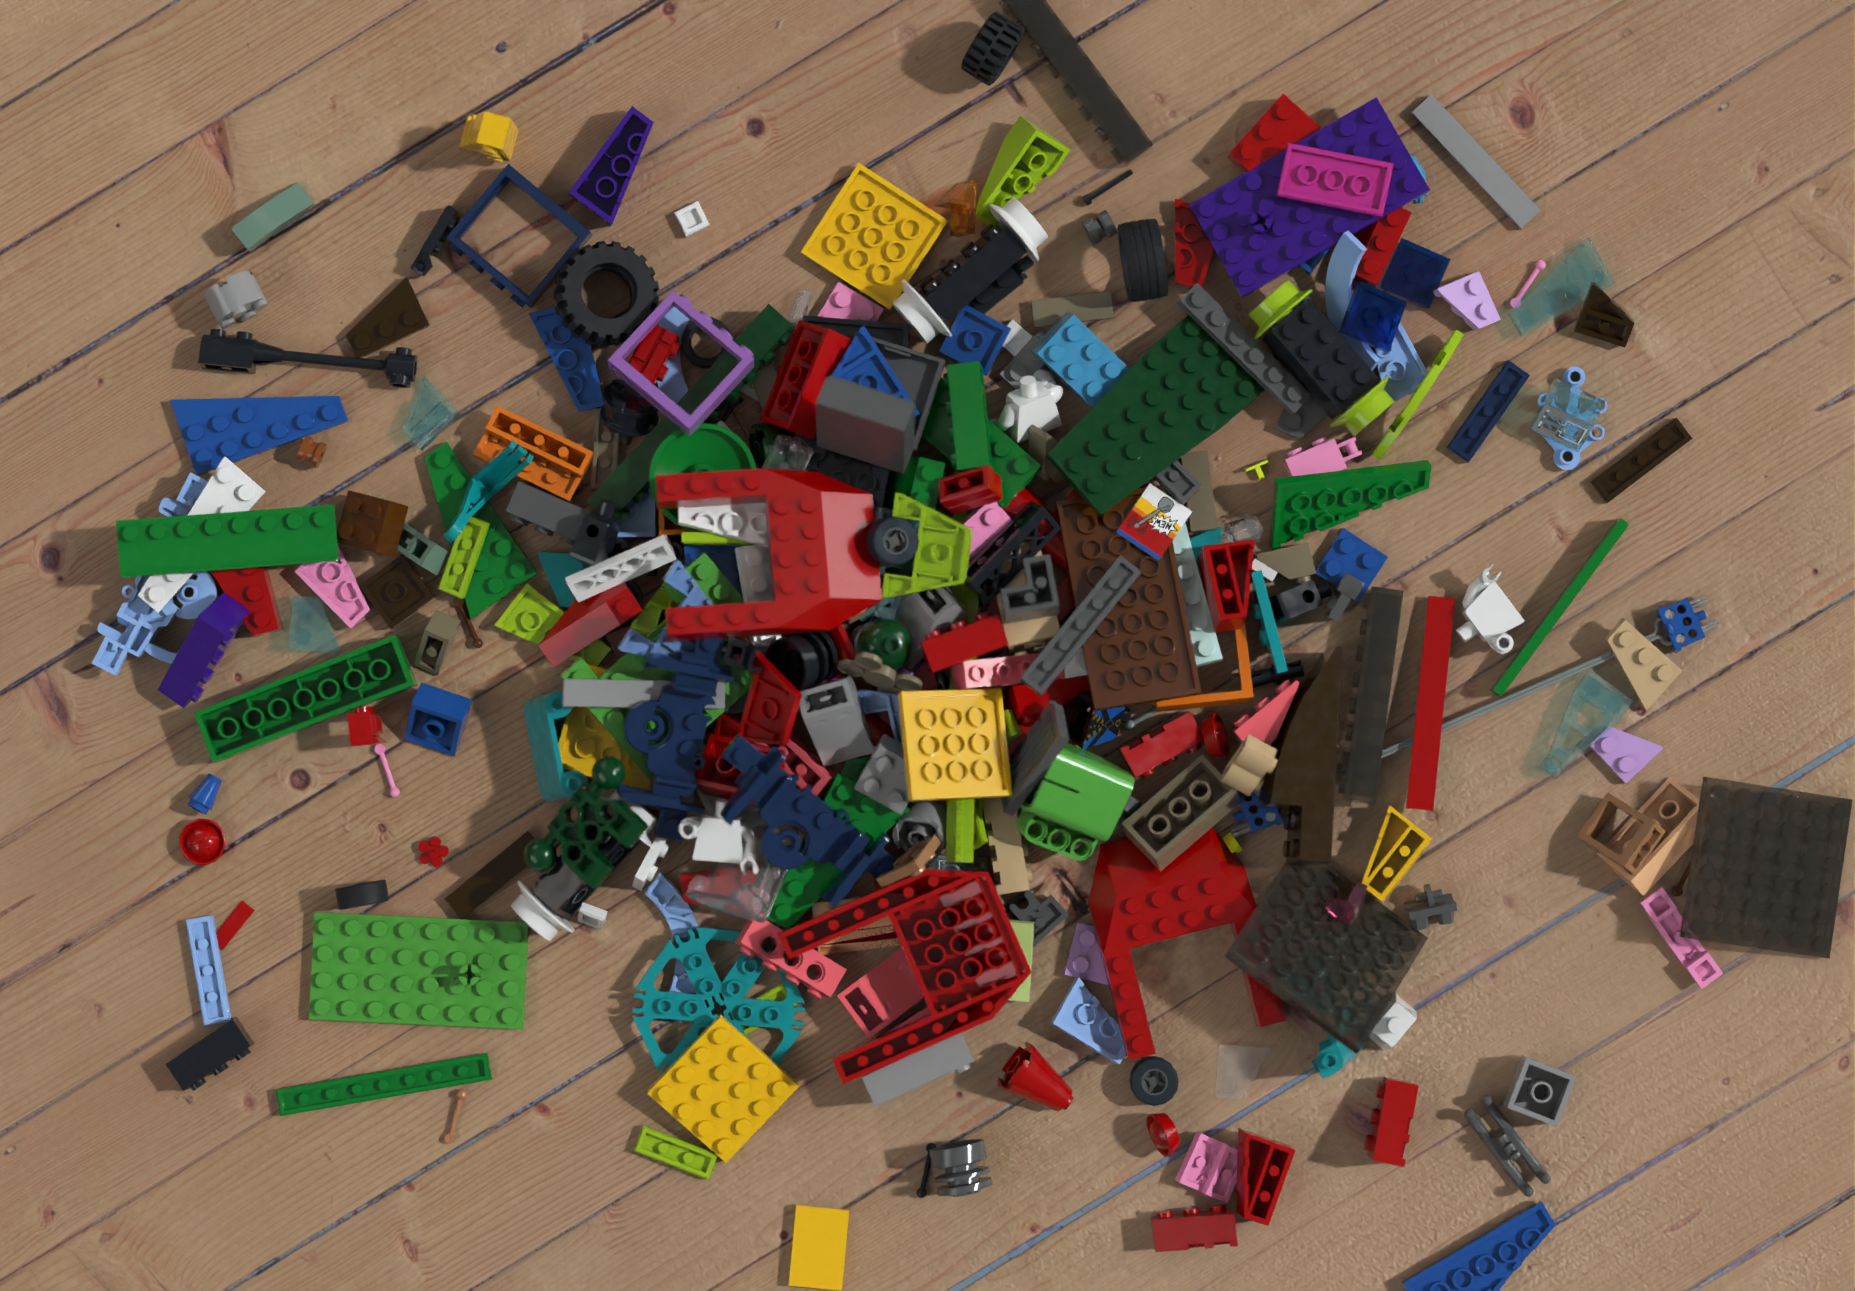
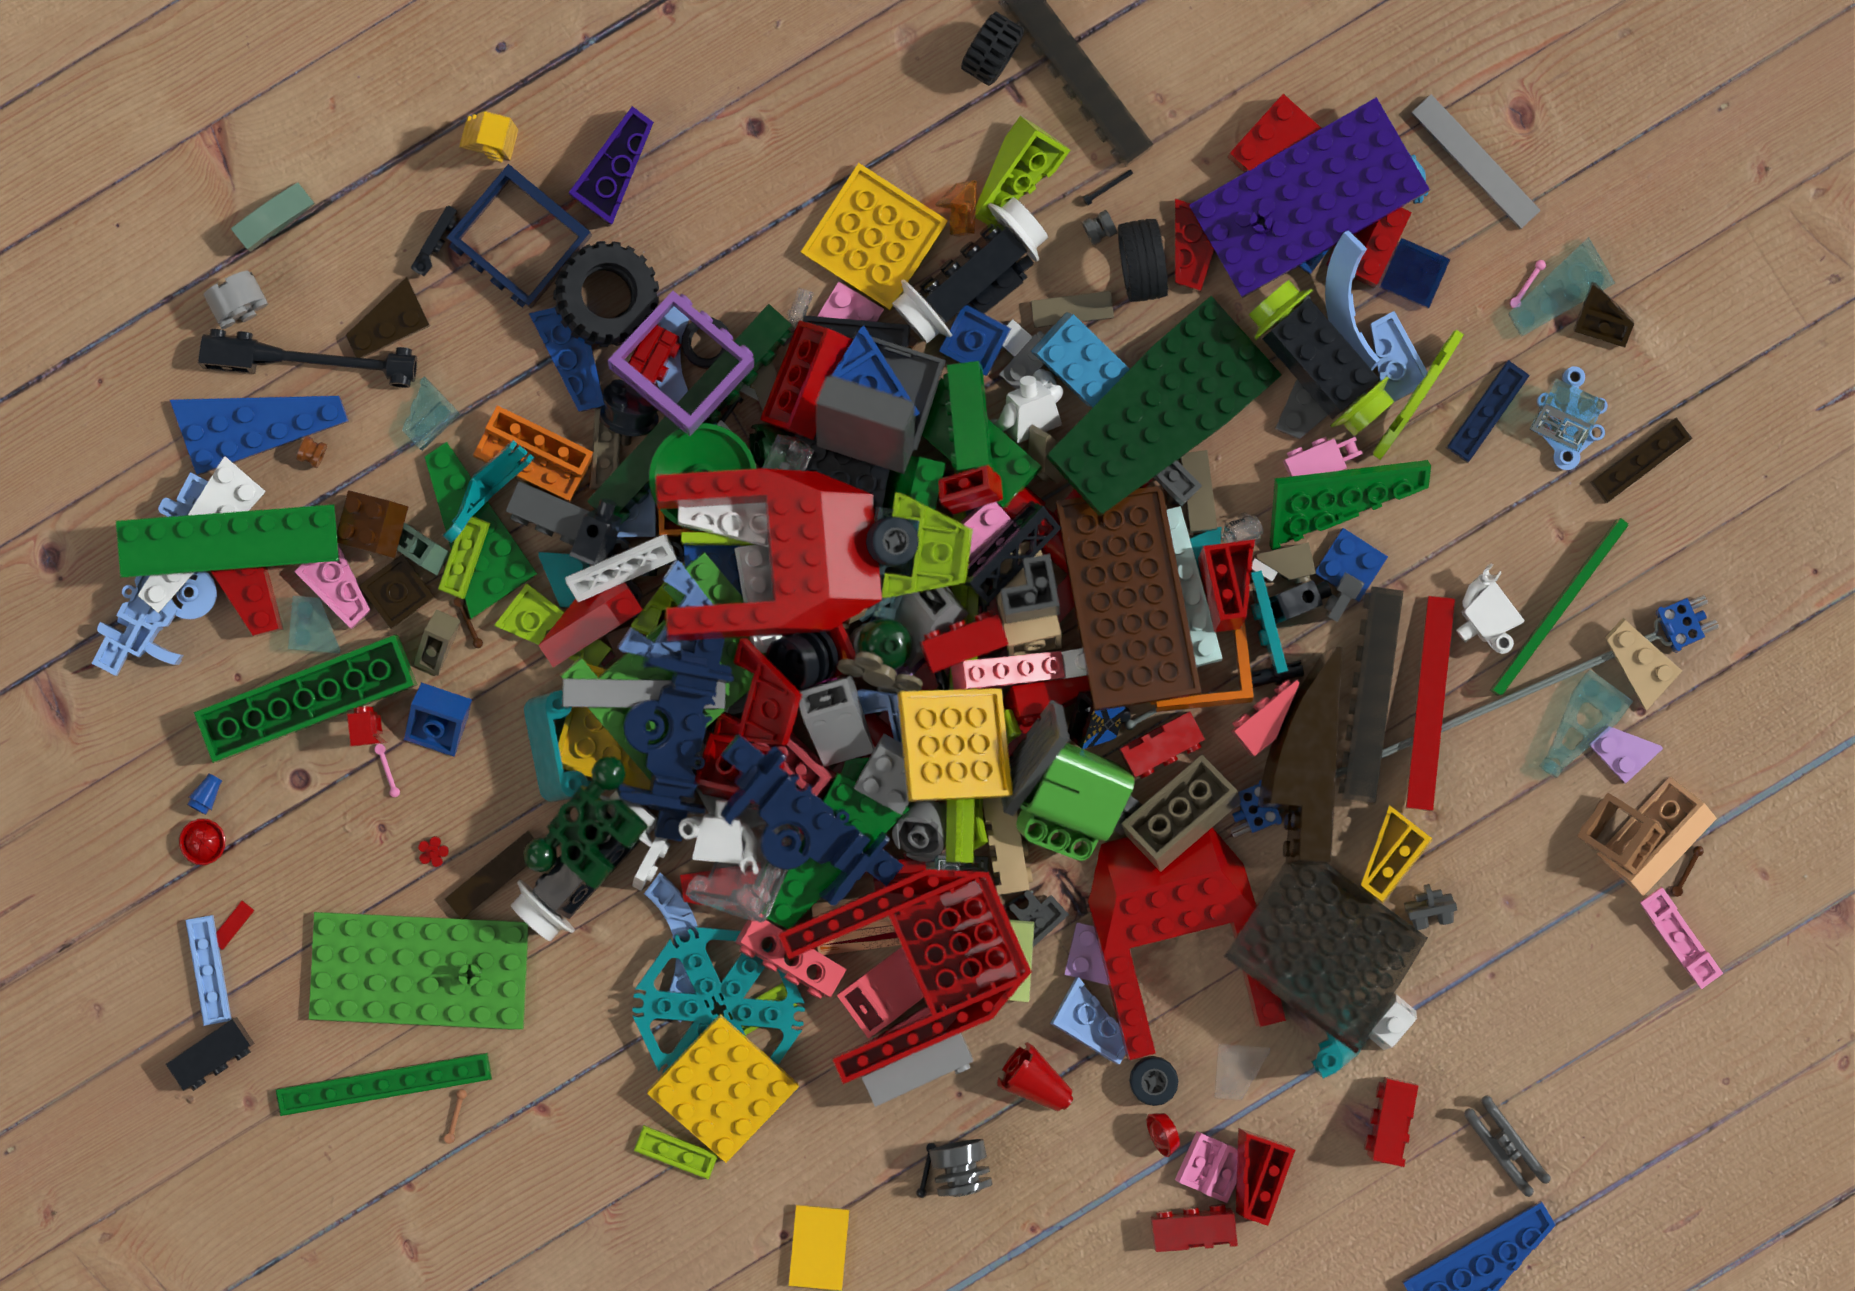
dark purple wedge [158,592,250,708] -> none
black tyre [335,880,389,910] -> none
white tile [577,902,608,930] -> none
white tile [674,201,710,238] -> none
black window [721,637,768,673] -> none
medium nougat wing [876,834,941,888] -> none
dark grey plate [1020,555,1142,697] -> none
sticker [1116,484,1192,561] -> none
dark grey plate [1177,283,1312,416] -> none
red hat [1201,712,1230,758] -> none
tan brick [1221,734,1278,796] -> none
neon yellow piece [1222,832,1242,854] -> none
neon yellow piece [1245,459,1268,480] -> none
dark pink tile [1277,143,1394,218] -> none
clear pink tile [1325,882,1367,926] -> none
clear blue plate [1339,281,1407,352] -> none
lavender wing [1433,271,1501,331] -> none
light grey brick [1503,1055,1577,1127] -> none
clear smoke plate [1680,777,1852,959] -> none

